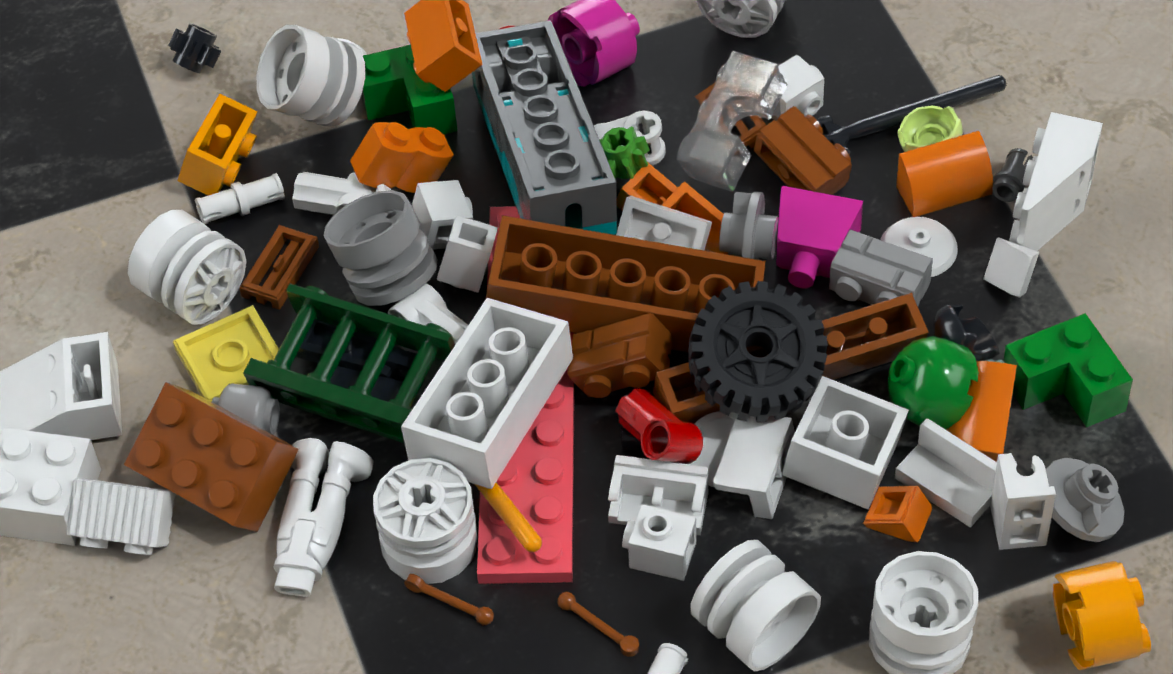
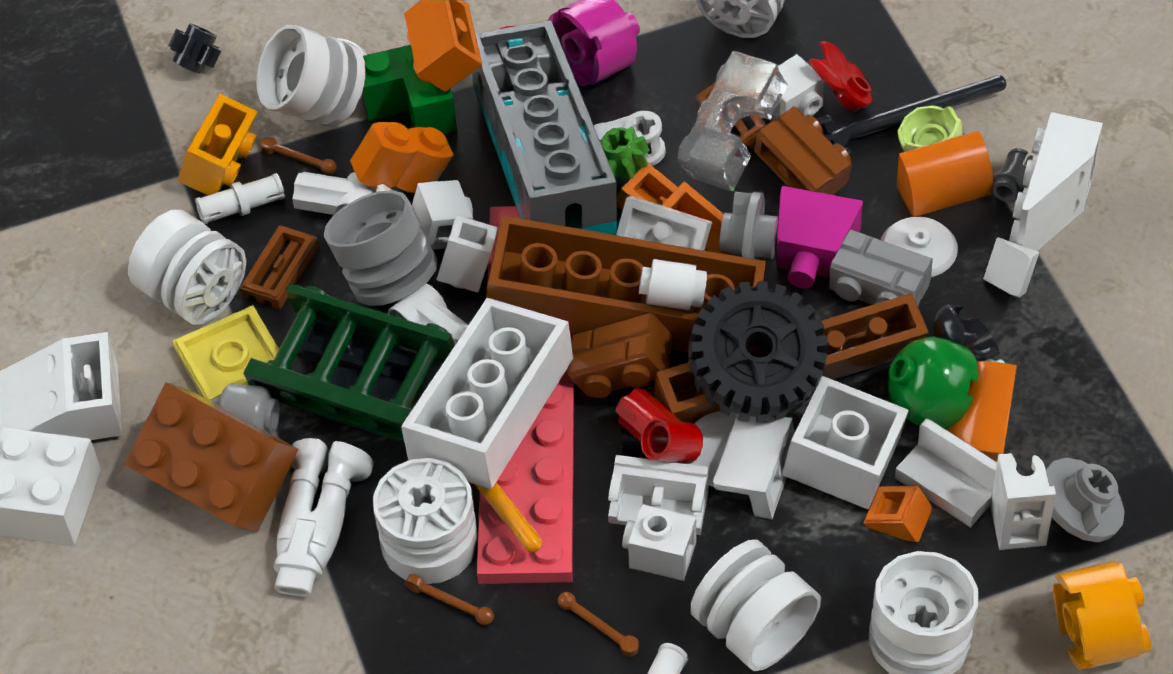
white brick [66,479,176,555] -> none
green brick [1003,313,1133,428] -> none
none -> dark orange hinge [260,136,337,175]
none -> white brick [639,259,707,310]
none -> red plate [808,41,872,112]

